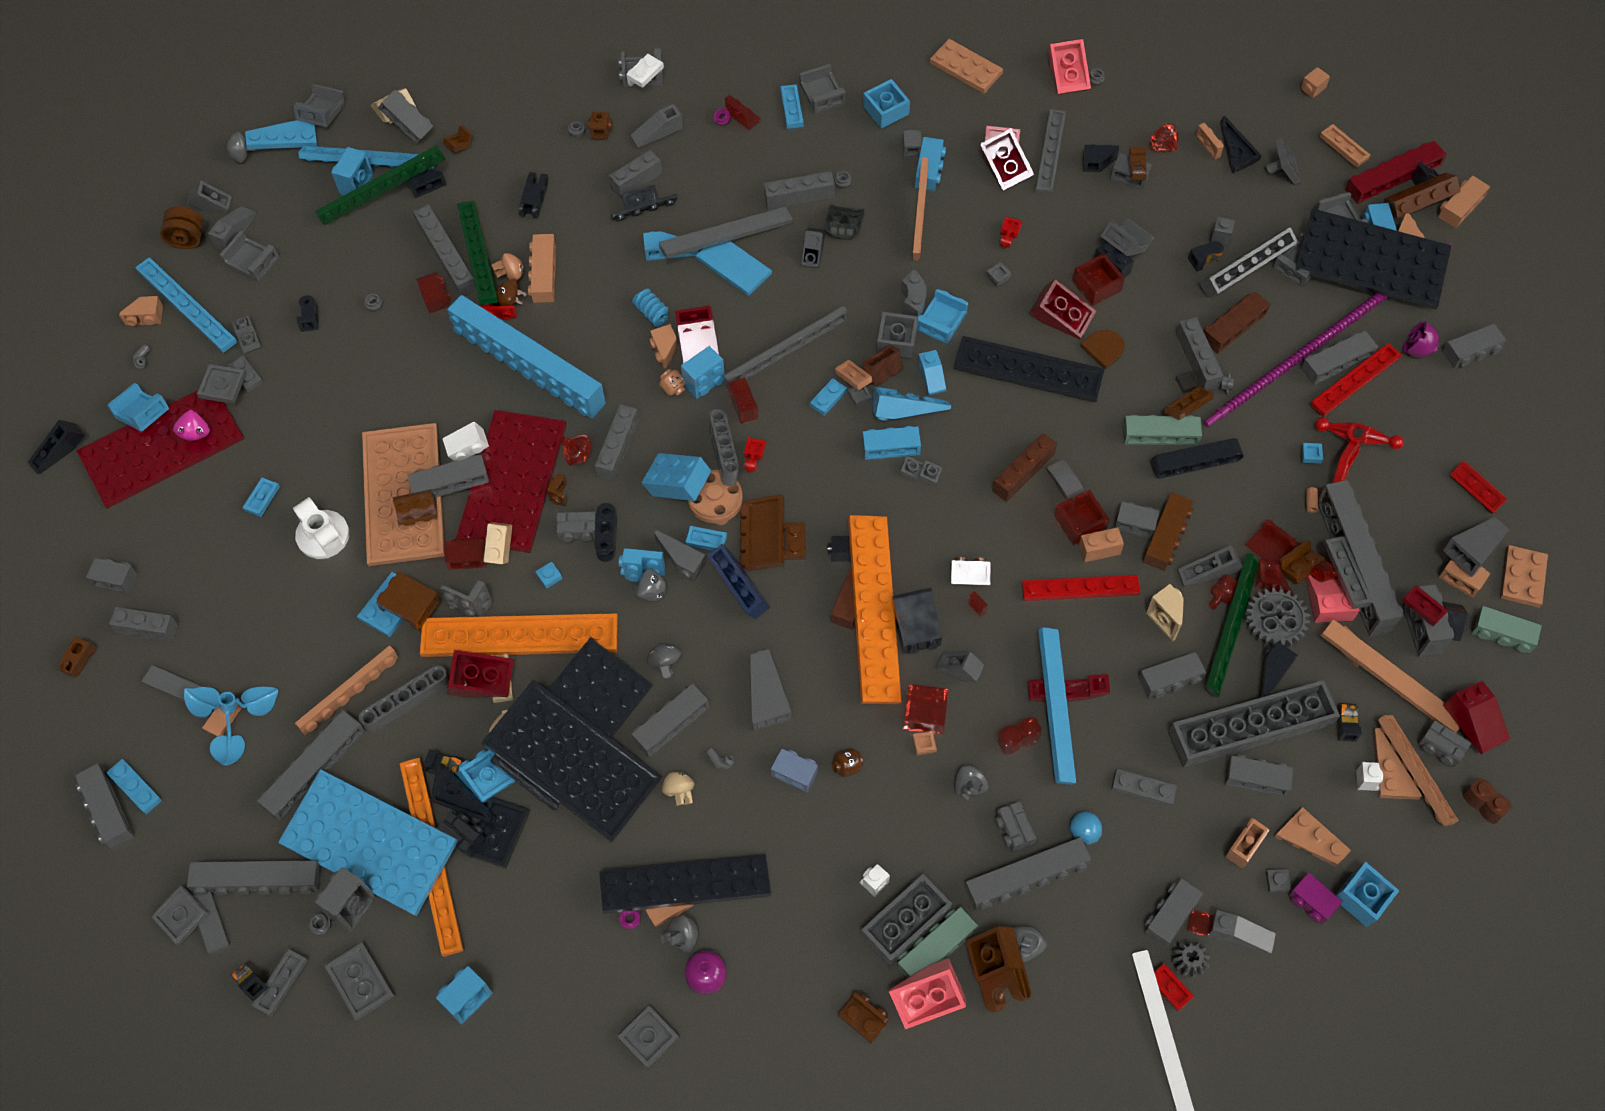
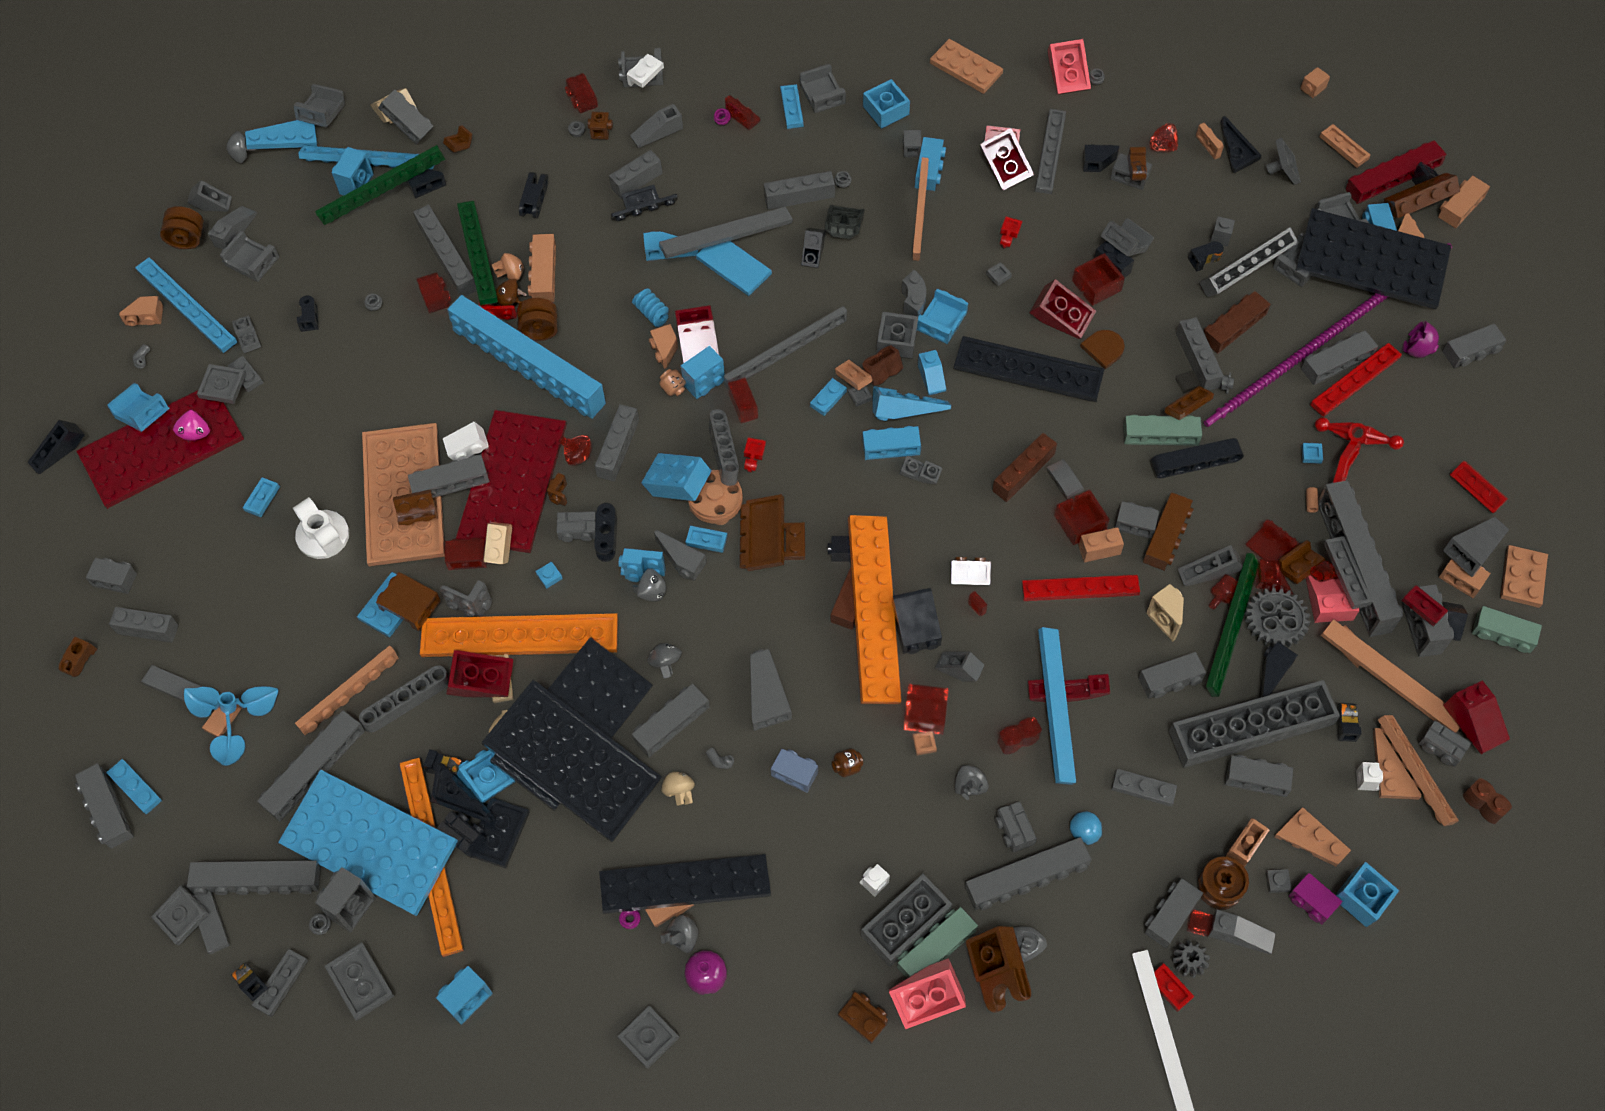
dark blue brick [707,544,770,619] -> none
none -> reddish brown wheel [517,298,558,341]
none -> clear red brick [564,73,598,113]
none -> reddish brown wheel [1197,857,1249,910]

